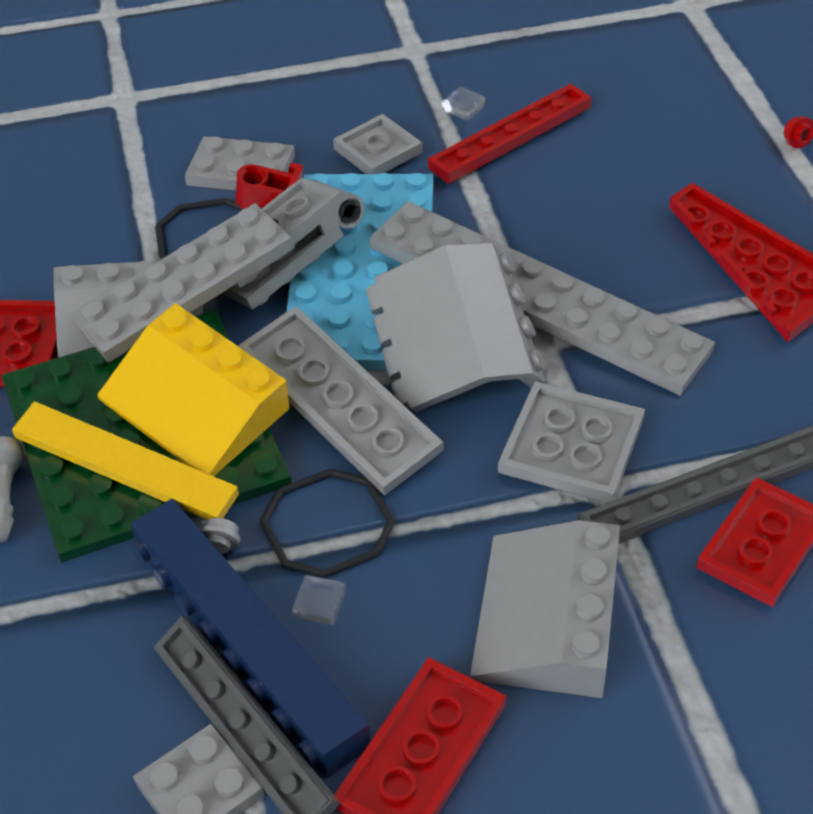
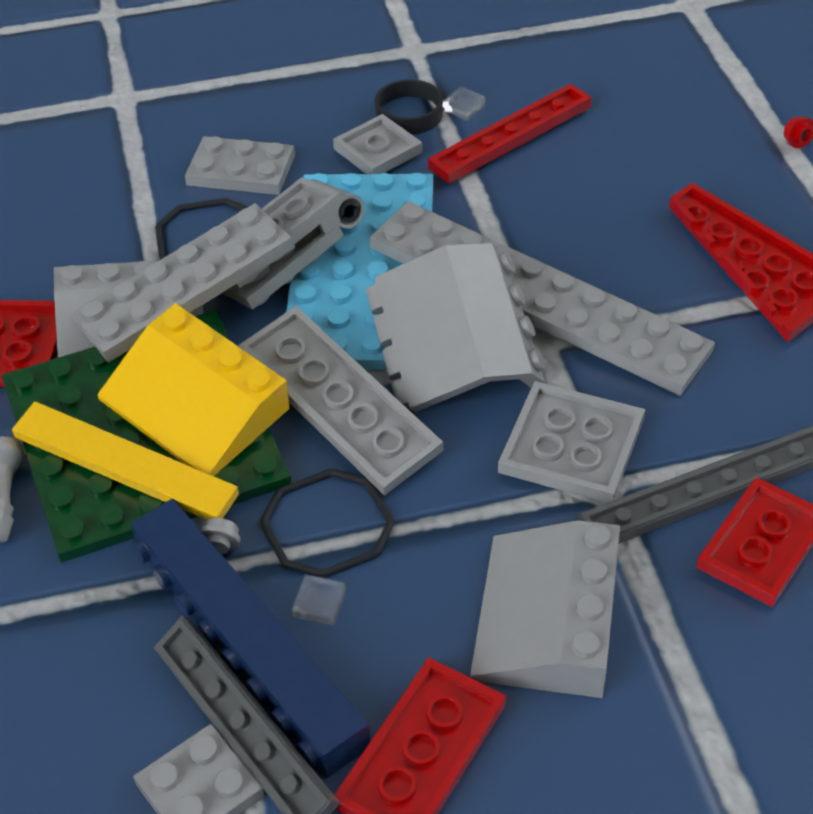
red pin [235,162,304,209] -> none
none -> black tyre [375,79,443,135]

